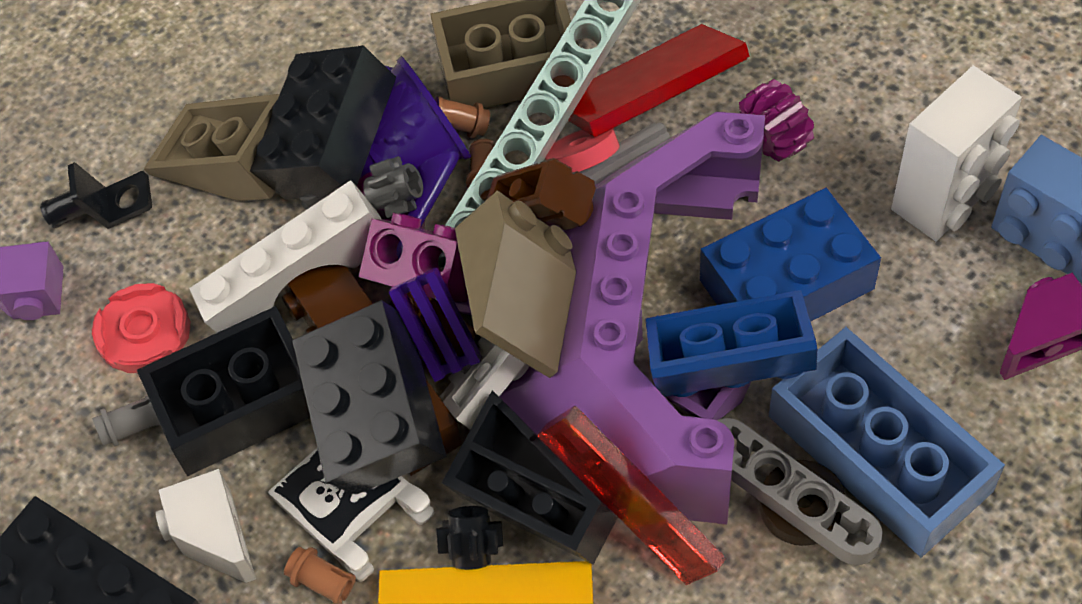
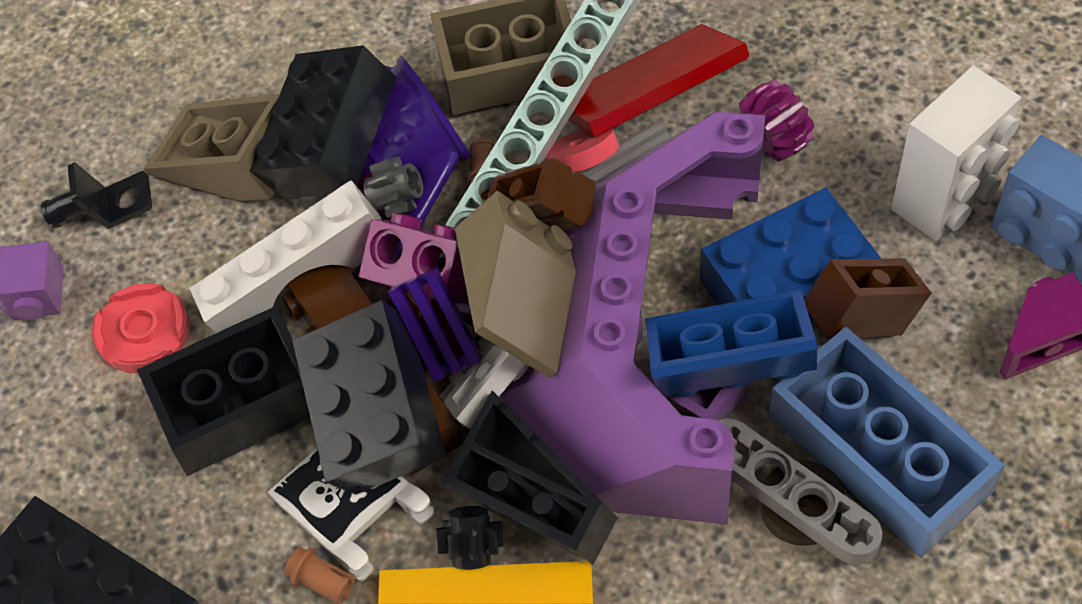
light grey pin [92,396,160,447] -> none
white slope [156,469,256,583] -> none
nougat pin [435,96,490,138] -> none
clear red tile [537,406,726,585] -> none
none -> reddish brown brick [804,258,932,339]

